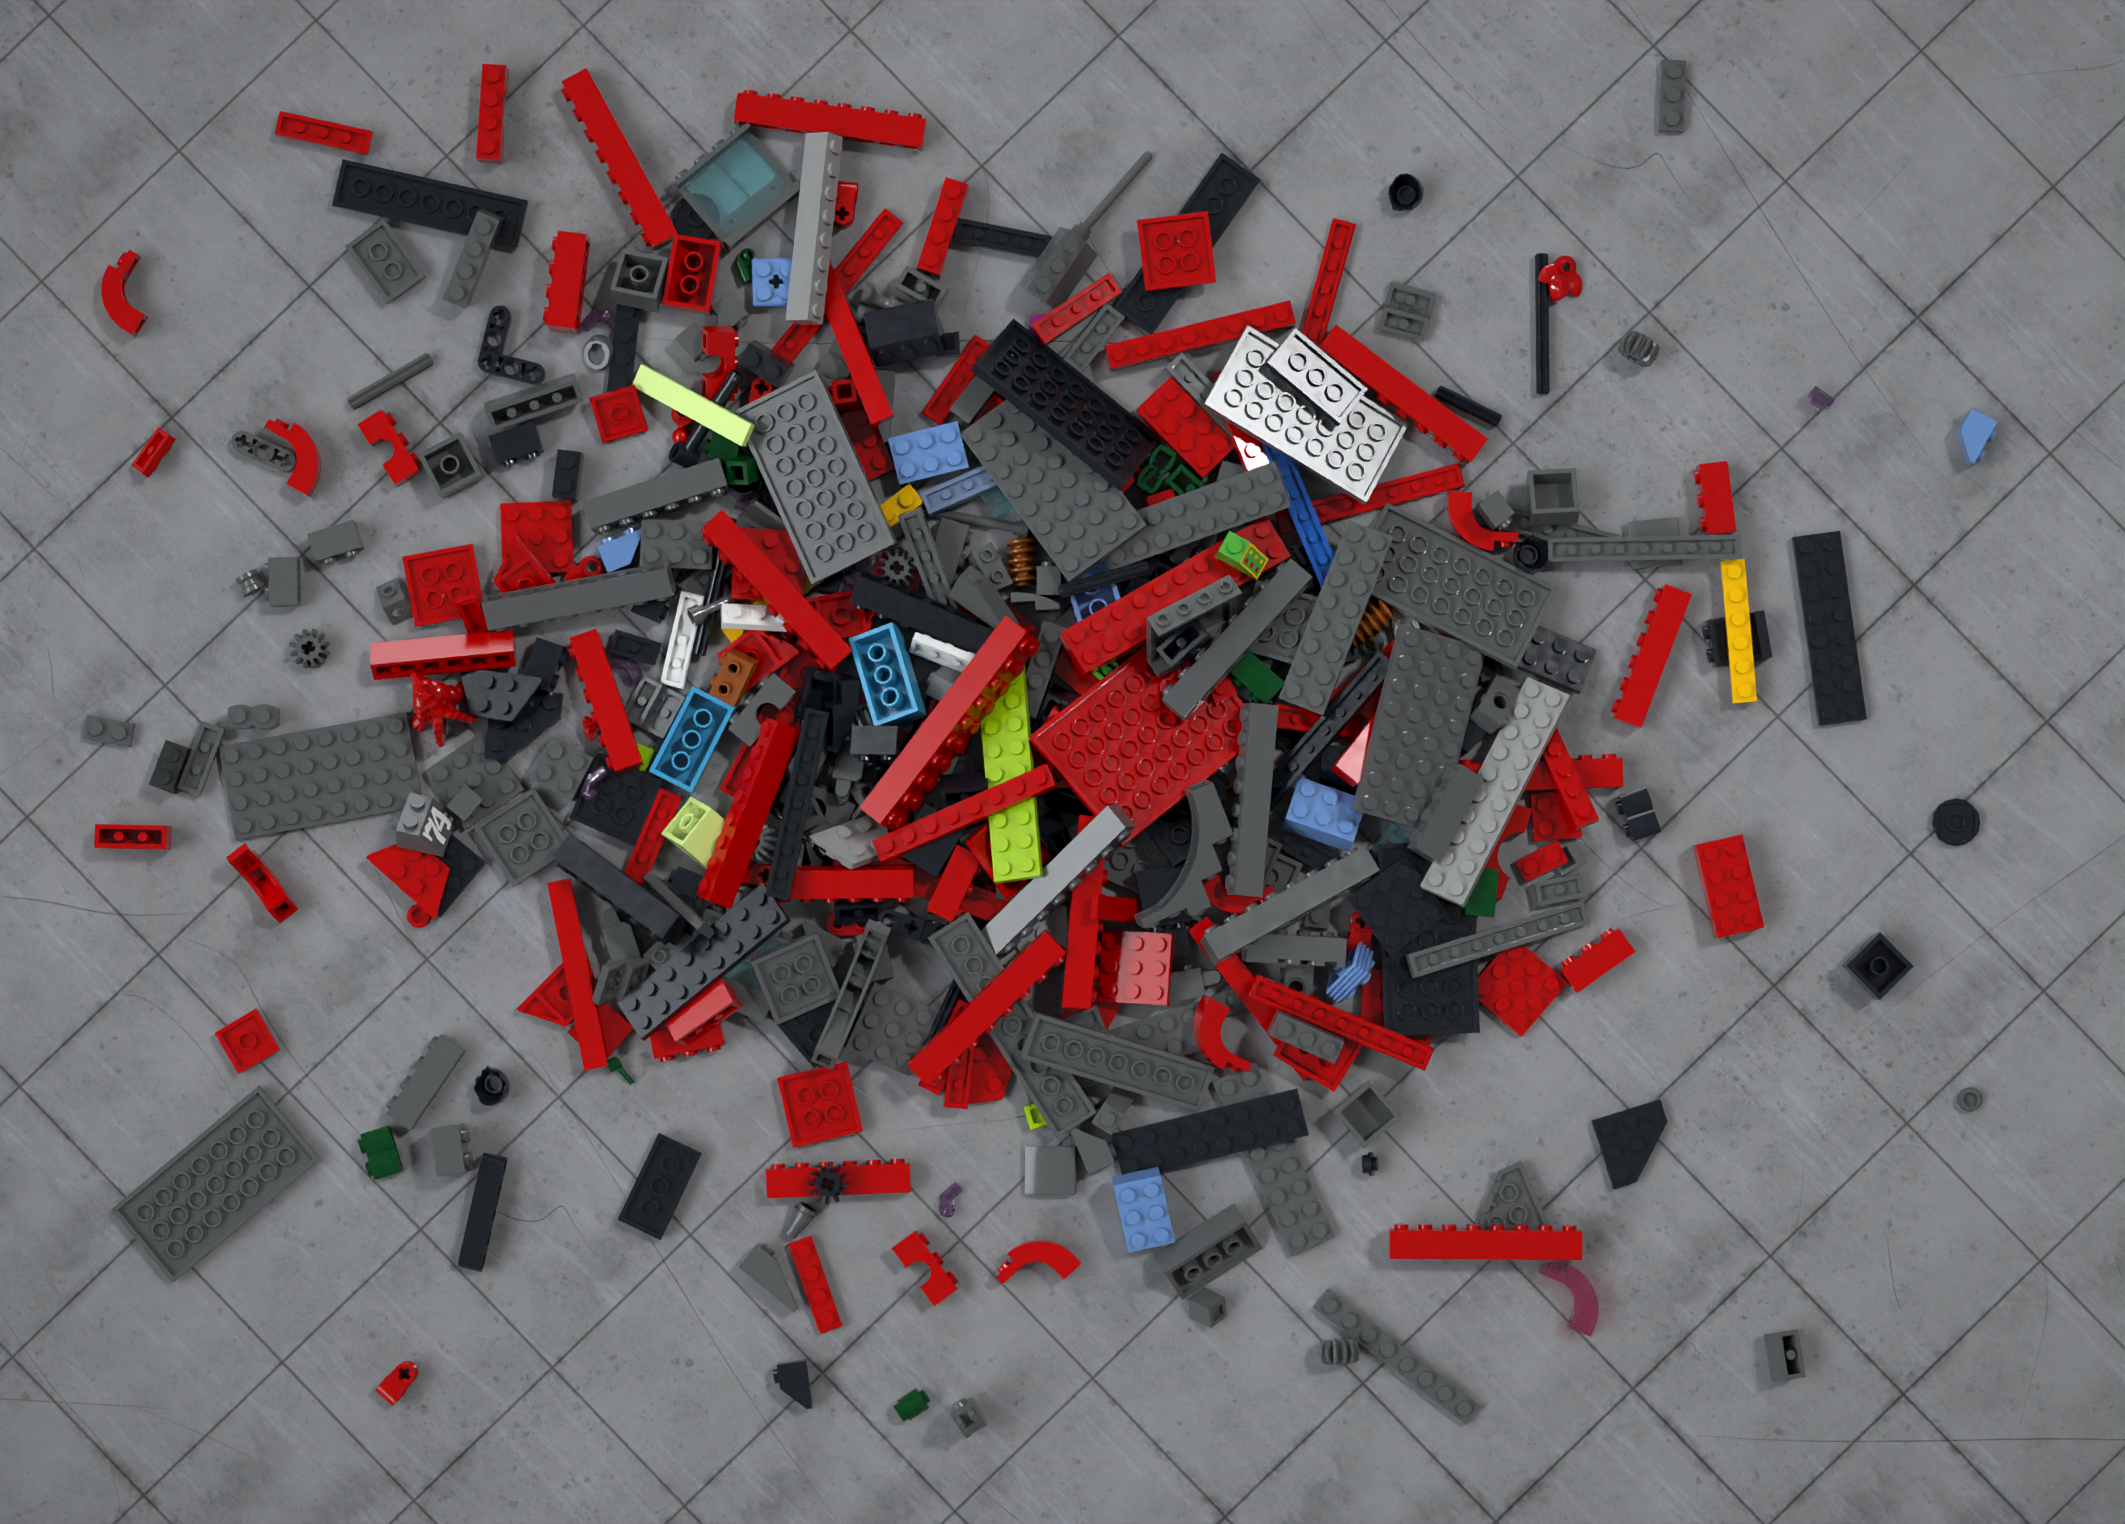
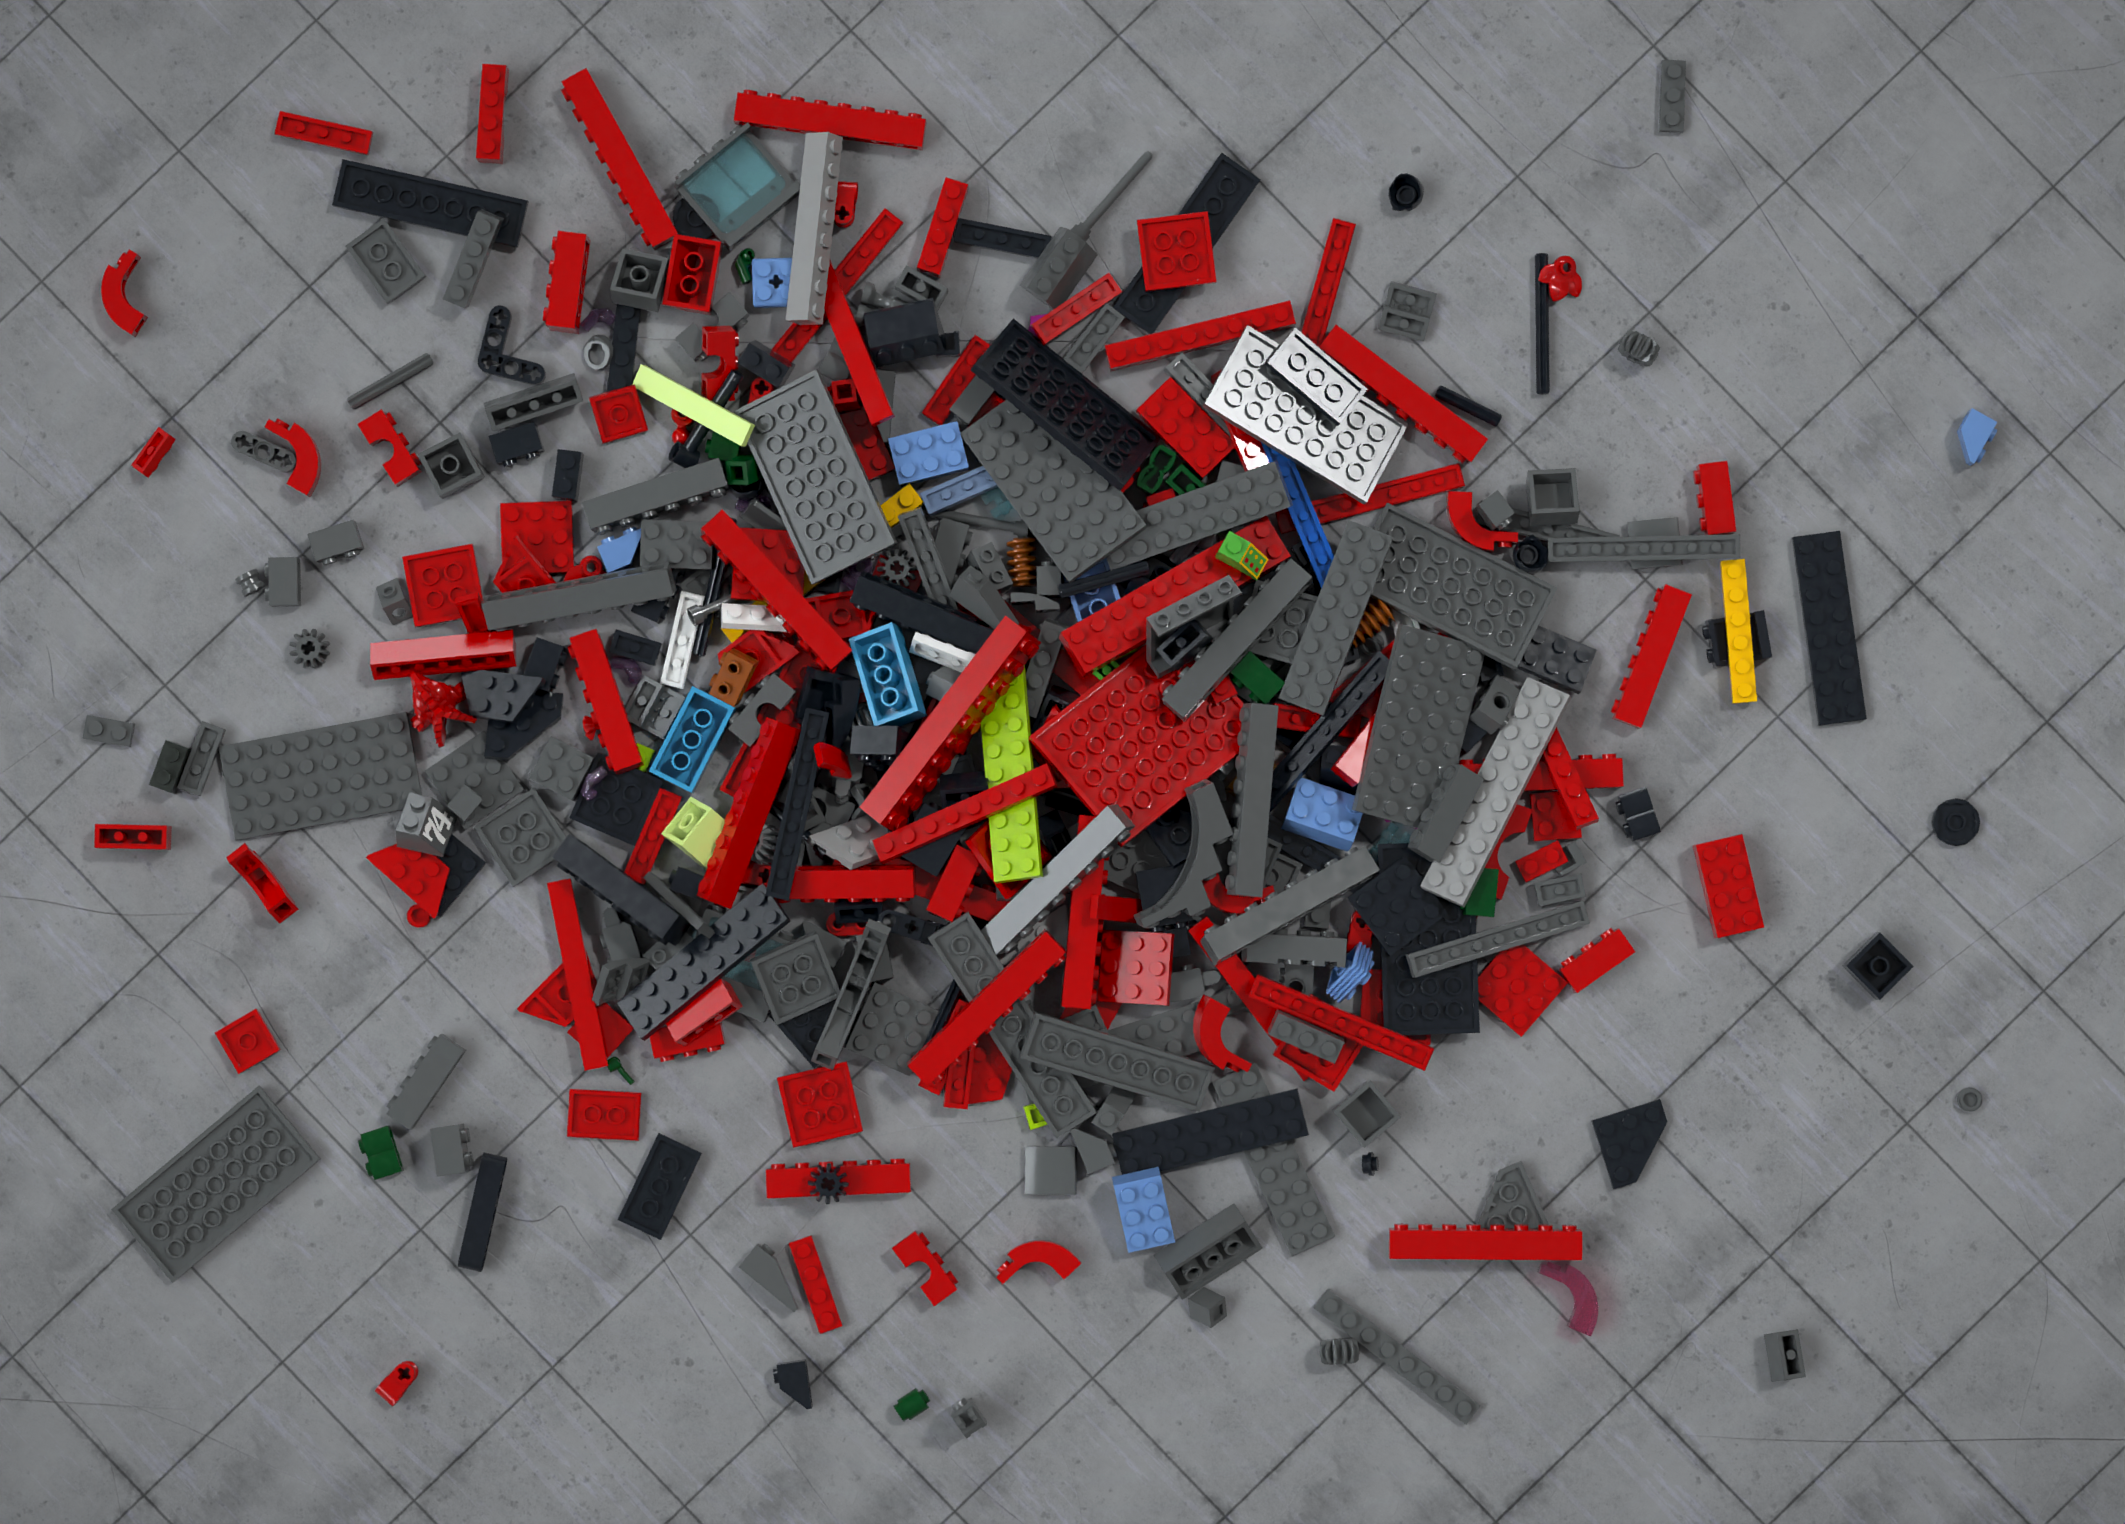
dark grey brick [228,704,280,730] -> none
black hair [474,1065,510,1106] -> none
dark grey cone [784,1201,816,1238] -> none
clear purple arm [939,1182,963,1218] -> none
clear purple plate [1807,386,1835,410] -> none
none -> red tile [567,1089,642,1141]
none -> red slope [813,742,852,779]

